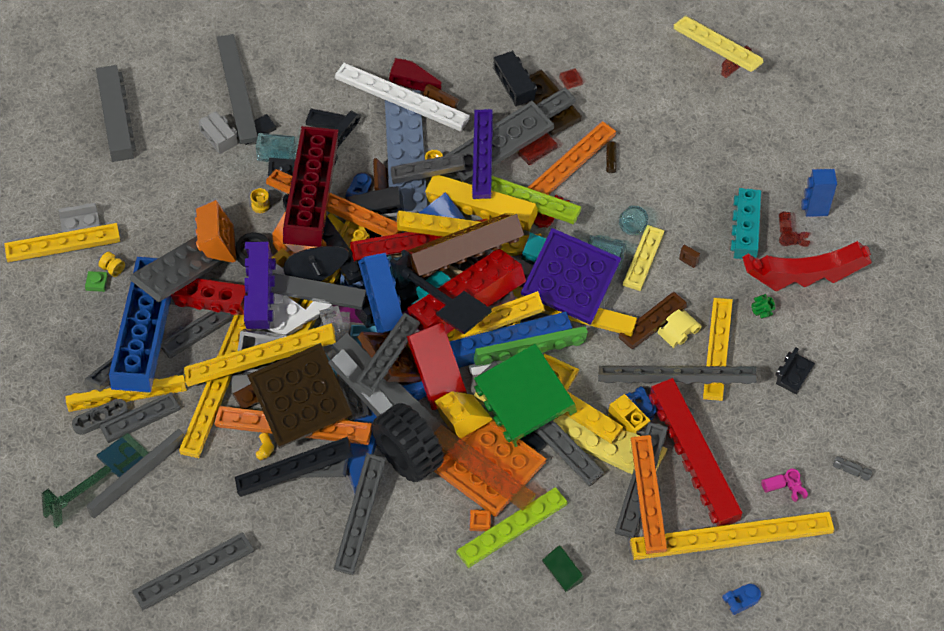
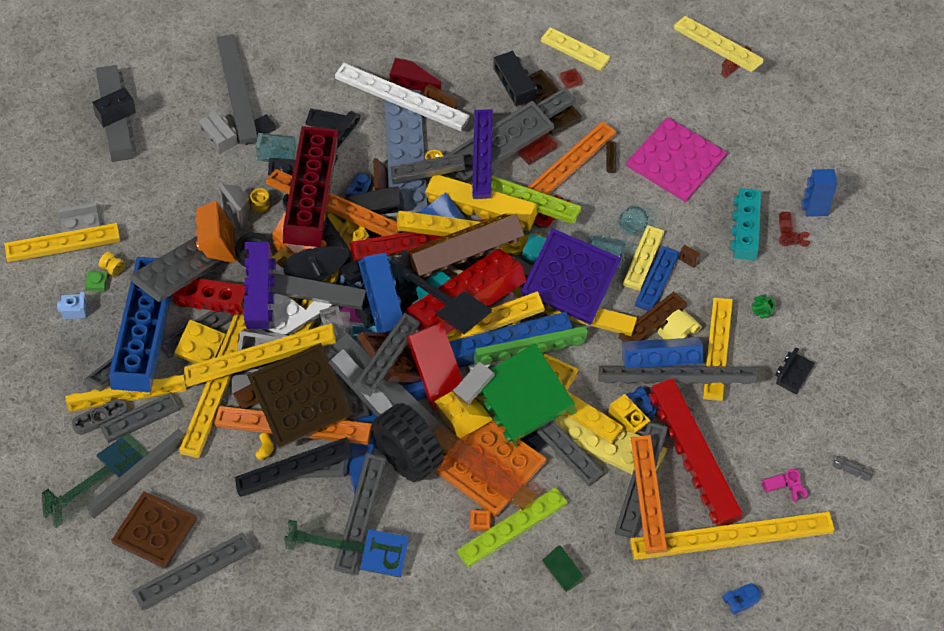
red arch [742,241,872,291] -> none
none -> light blue brick [57,292,87,319]
none -> black brick [92,87,136,128]
none -> reddish brown plate [111,491,197,569]
none -> yellow plate [174,320,226,364]
none -> light grey slope [219,184,251,232]
none -> piece [284,520,409,578]
none -> light grey tile [453,362,495,404]
none -> light yellow tile [541,27,610,71]
none -> blue brick [622,337,703,368]
none -> dark pink plate [626,117,727,202]
none -> blue tile [635,246,680,311]

